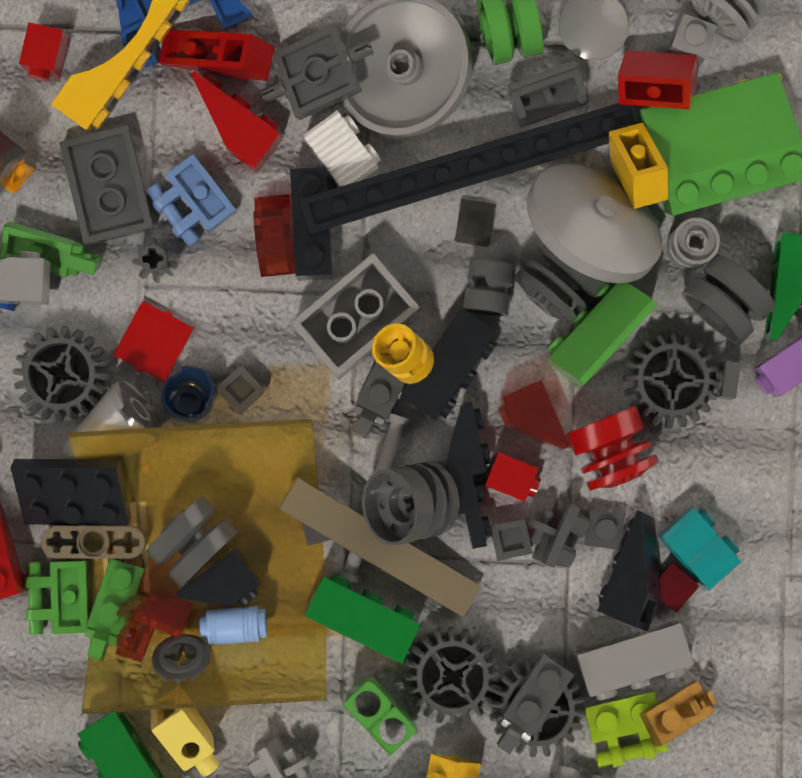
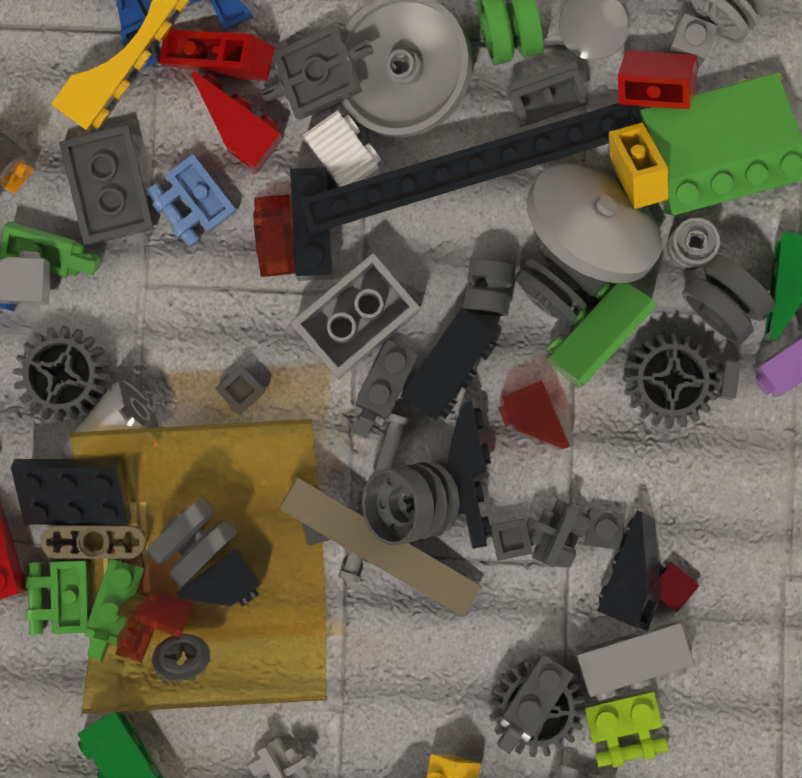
red brick [19,22,70,81] -> none
red piece [113,301,195,382] -> none
dark grey gear [132,237,178,283] -> none
light yellow torso [151,686,220,777] -> none
dark blue hair [161,366,216,423] -> none
light blue head [200,606,267,646] -> none
green brick [303,573,421,664] -> none
bright green piece [343,675,418,756] -> none
yellow wheel [372,323,434,384] -> none
dark grey gear [404,626,501,725] -> none
clear smoke slope [455,199,496,247] -> none
red brick [483,452,541,502] -> none
red wheel [566,406,659,491] -> none
pearl gold plate [639,680,717,746] -> none
teal brick [657,507,741,591] -> none

